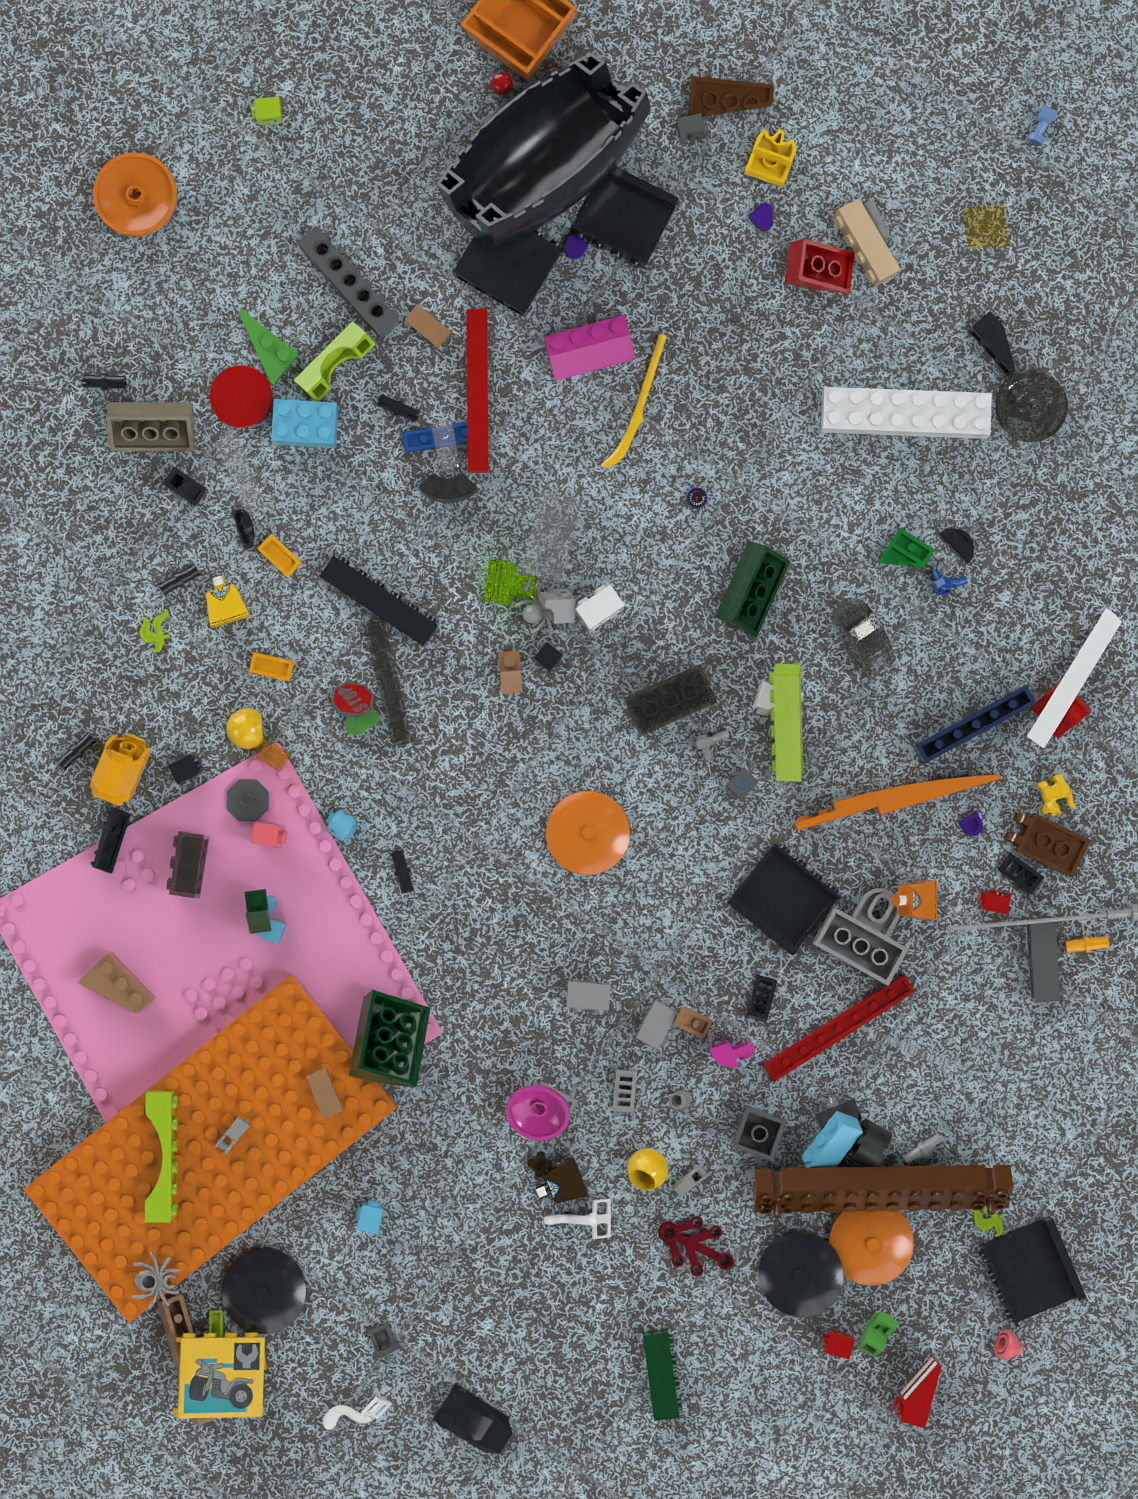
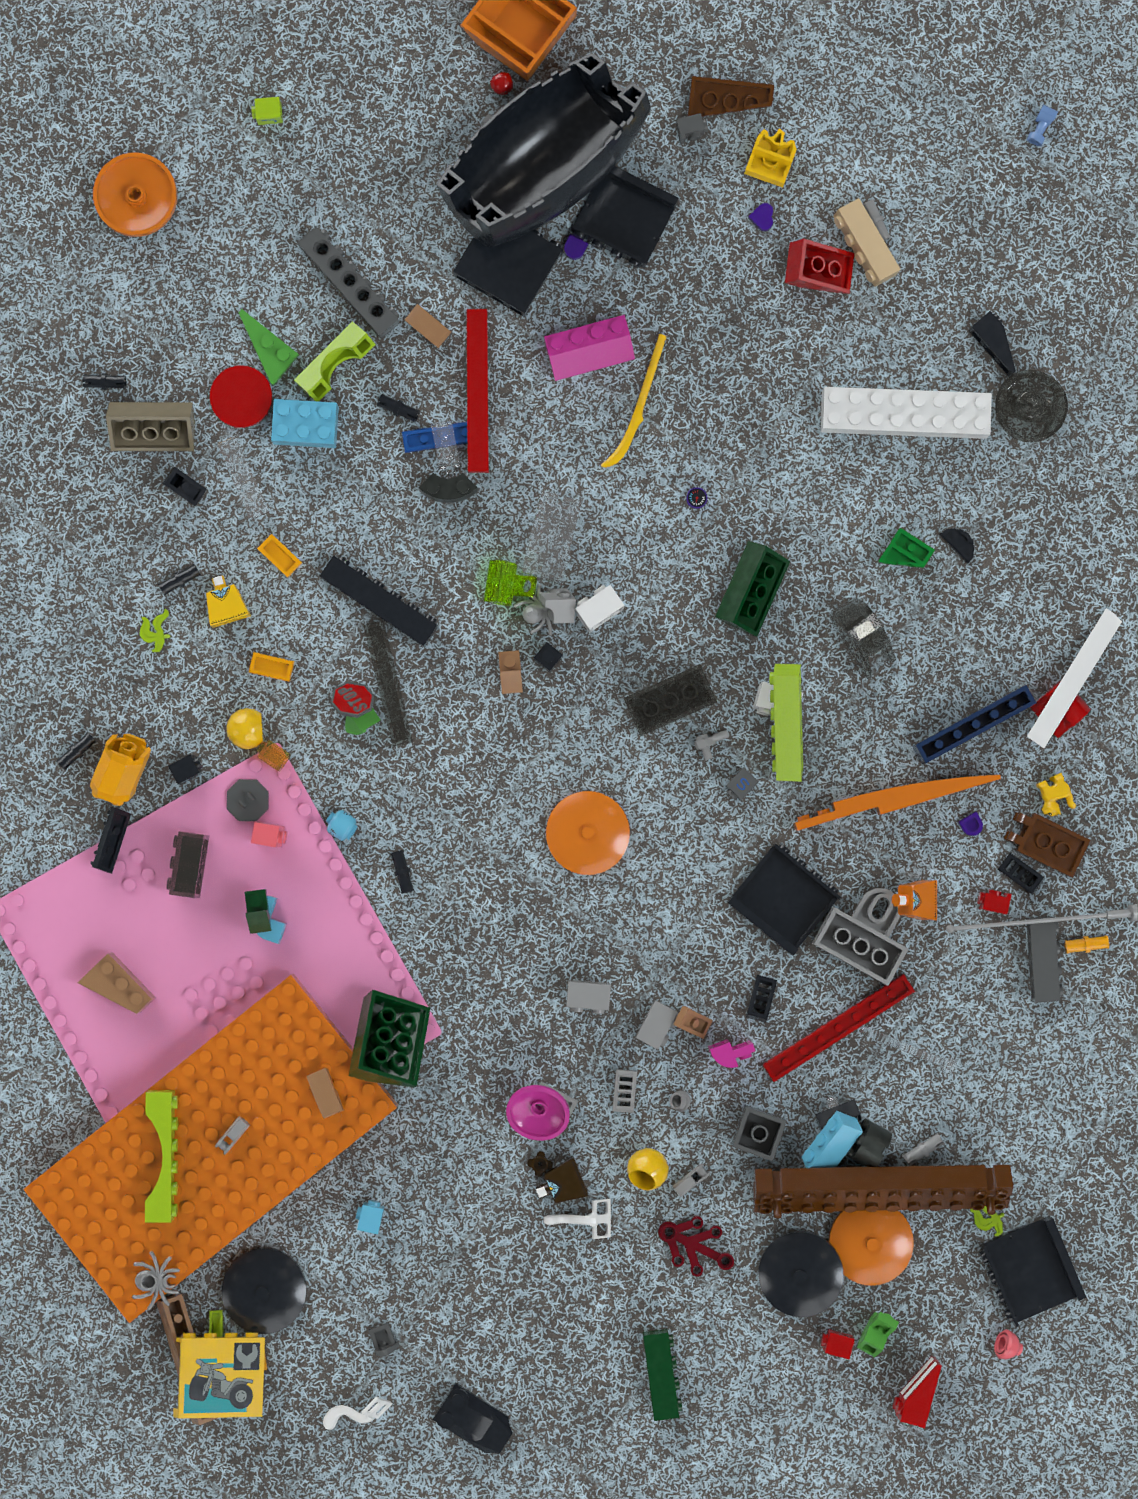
black tile [232,509,255,550] -> none
blue piece [931,569,968,596] -> none
clear yellow piece [963,204,1009,249] -> none

